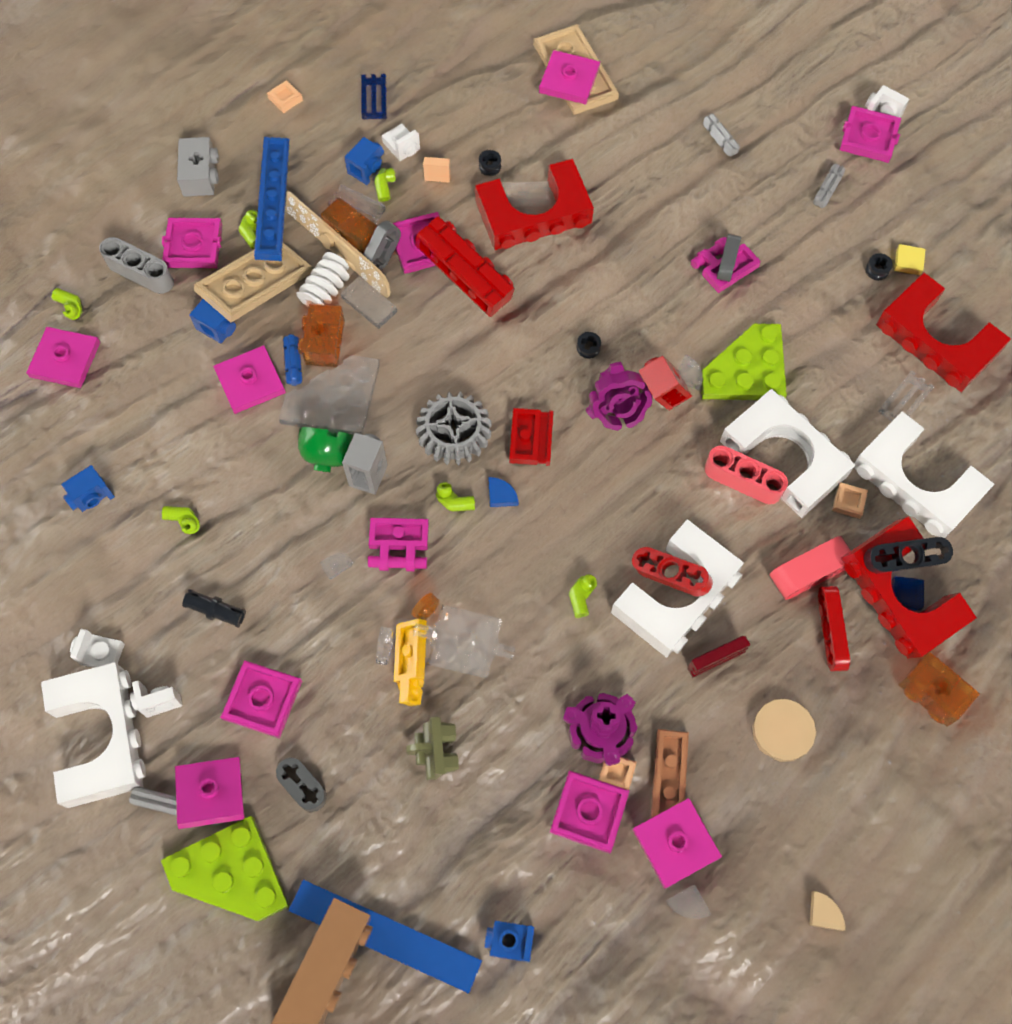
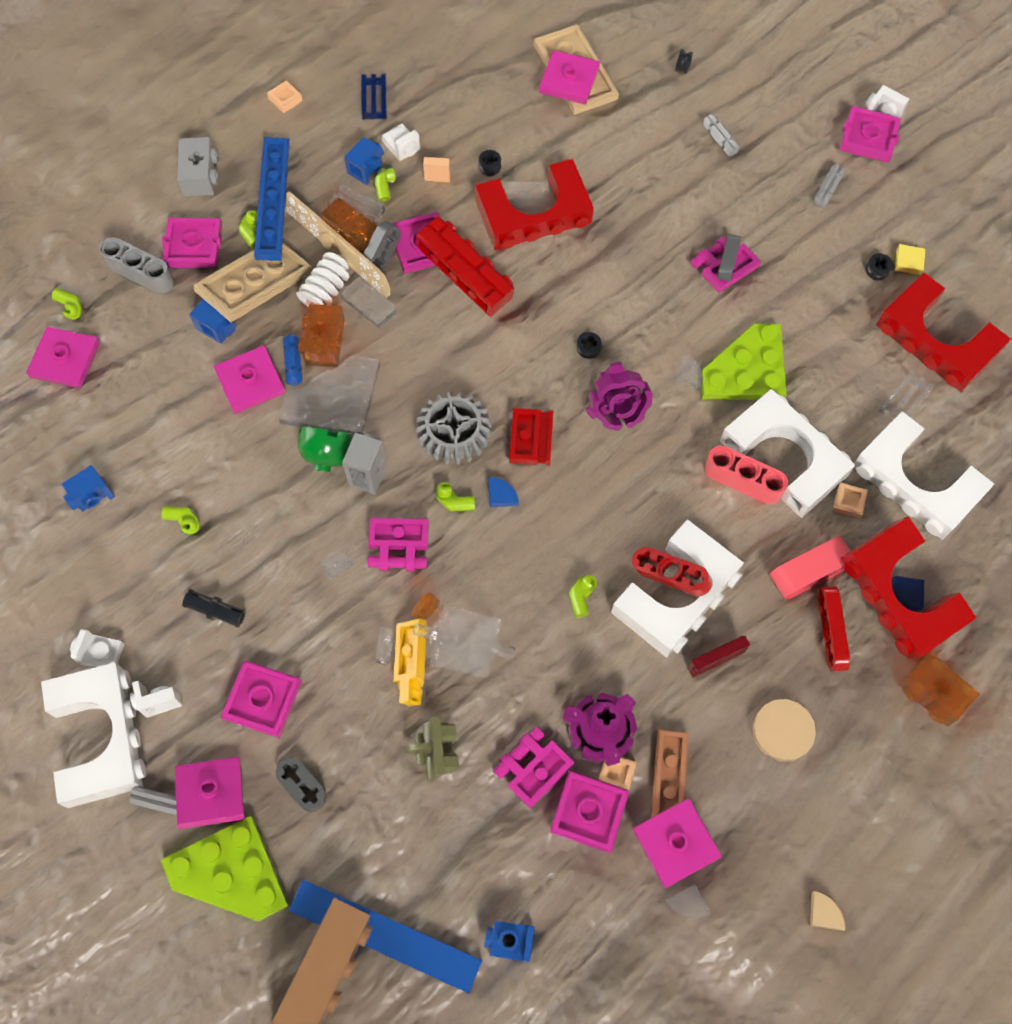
brick [639,355,692,411] -> none
black beam [864,537,953,574] -> none
none -> dark pink plate [493,727,575,810]
none -> black bush [675,49,693,74]

